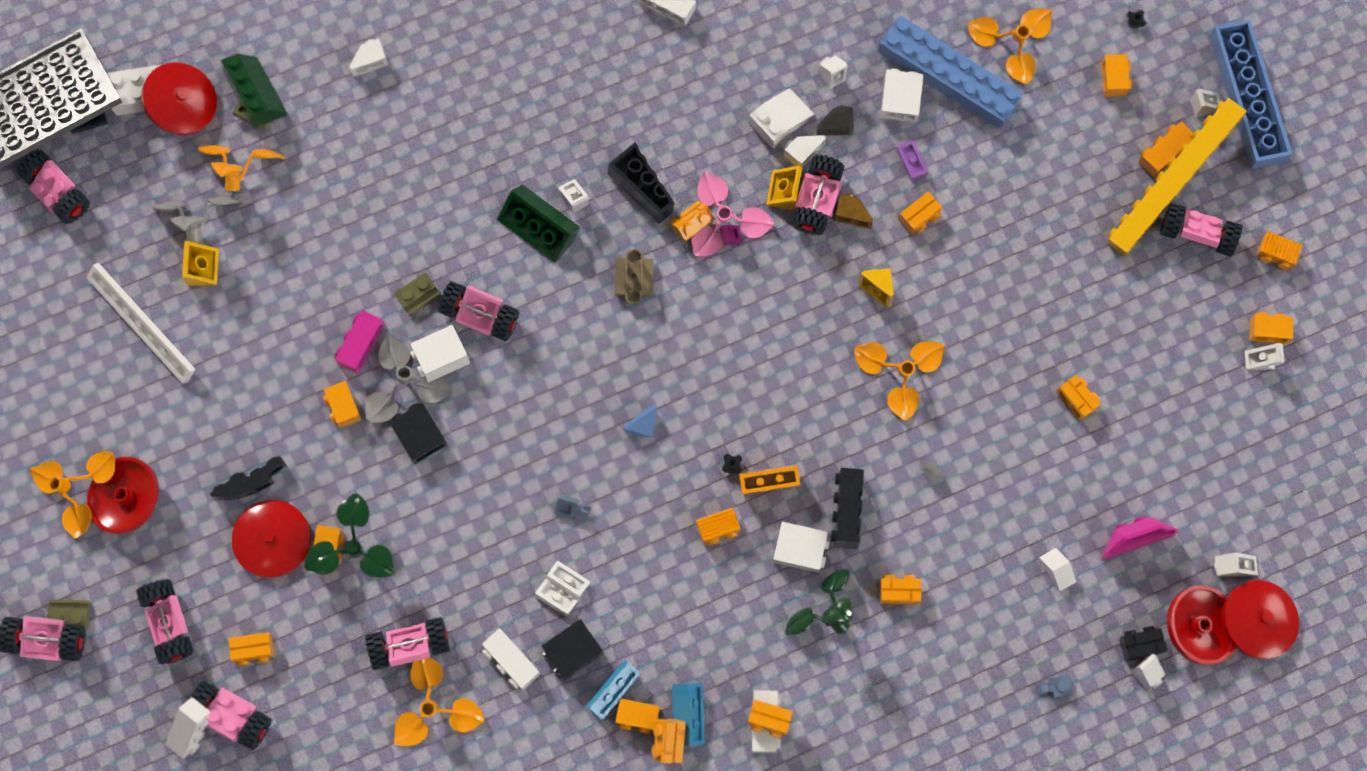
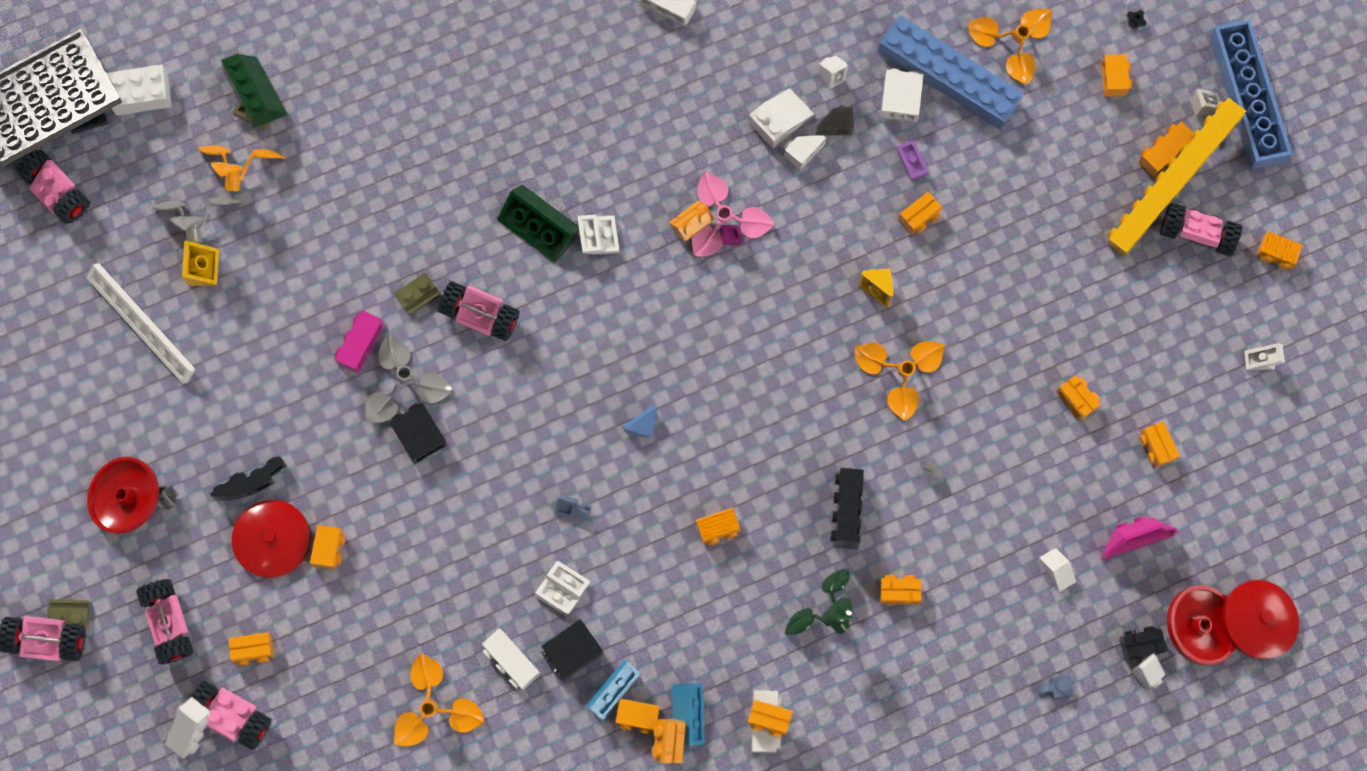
light orange plant [30,451,115,539] -> none
red dish [141,62,217,135] -> none
dark green plant [305,493,396,578] -> none
light orange brick [323,381,362,428] -> none
white slope [350,39,388,77] -> none
plate [365,617,450,670] -> none
white brick [410,325,470,382] -> none
white slope [558,179,589,213] -> none
black wedge [607,142,675,224] -> none
dark tan piece [615,249,653,305] -> none
black plate [722,454,742,474] -> none
light orange brick [739,465,800,494] -> none
yellow slope [766,165,802,211] -> none
white brick [773,522,830,573] -> none
plate [791,155,845,235] -> none
pearl gold slope [835,194,873,229] -> none
white slope [1214,553,1258,577] -> none
light orange brick [1249,312,1293,344] -> none
none -> dark grey gear [157,485,179,509]
none -> white slope [577,215,619,254]
none -> light orange brick [1139,421,1180,468]

